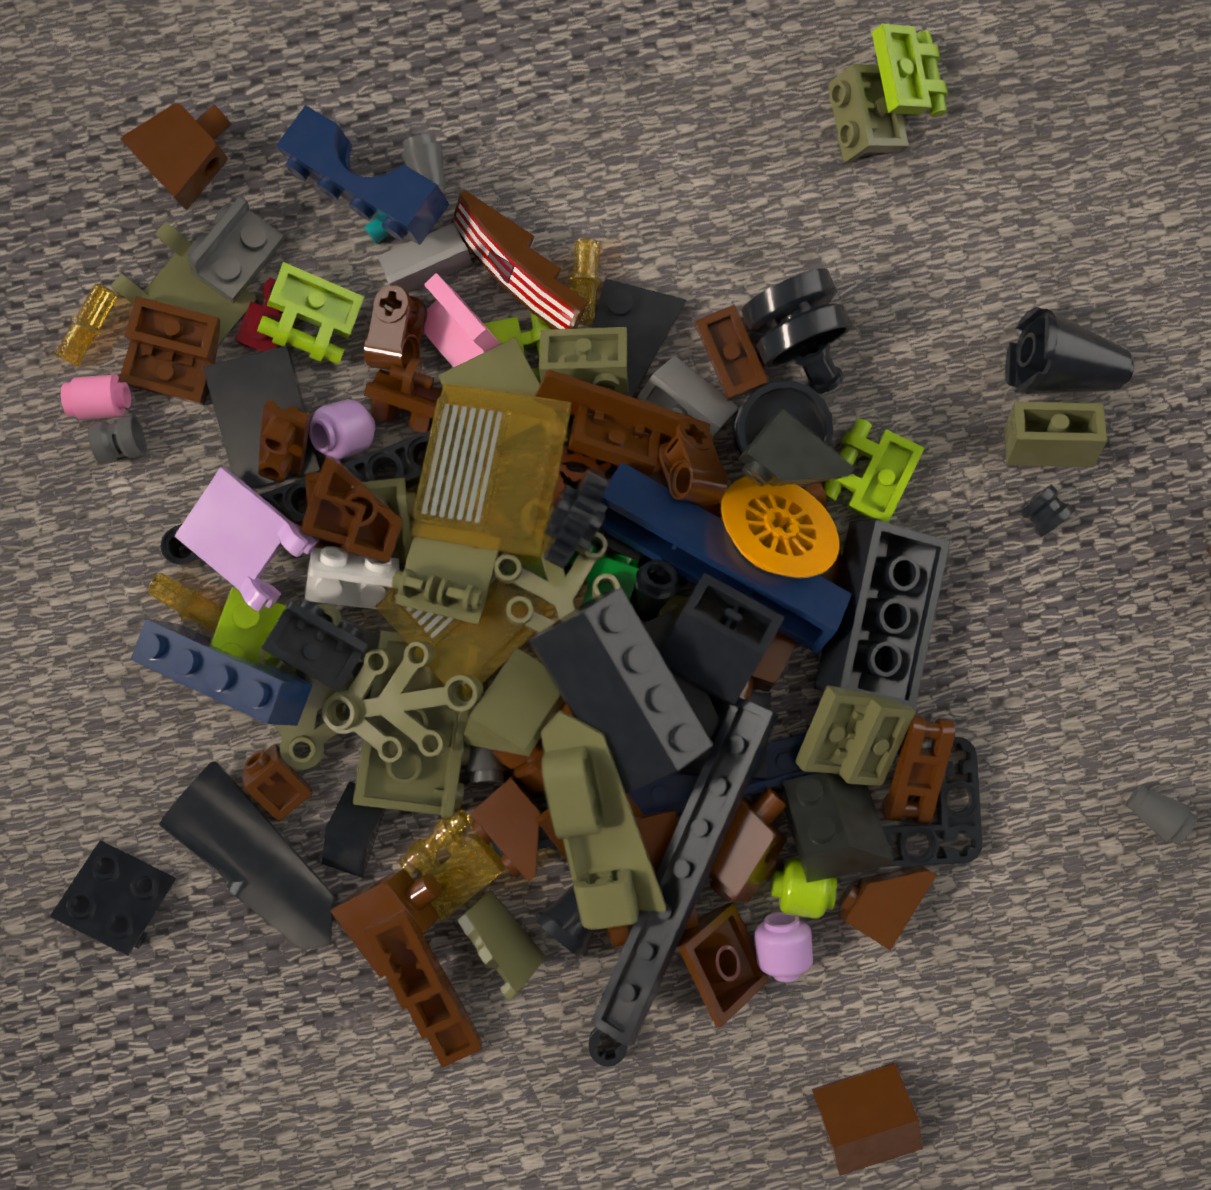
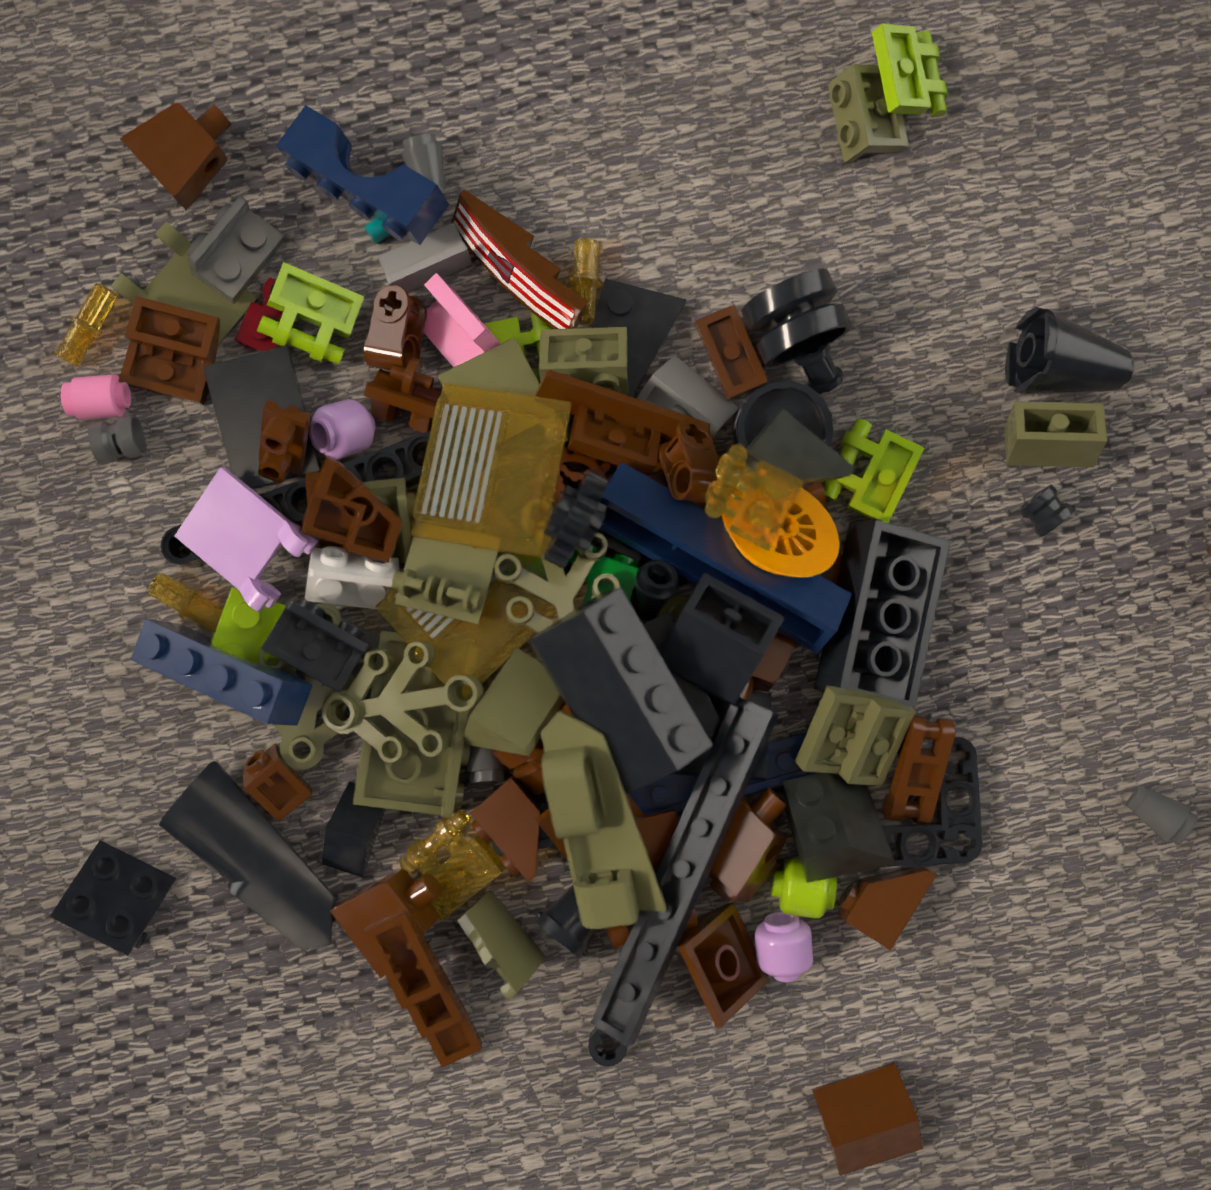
none -> clear yellow plate [705,445,804,551]

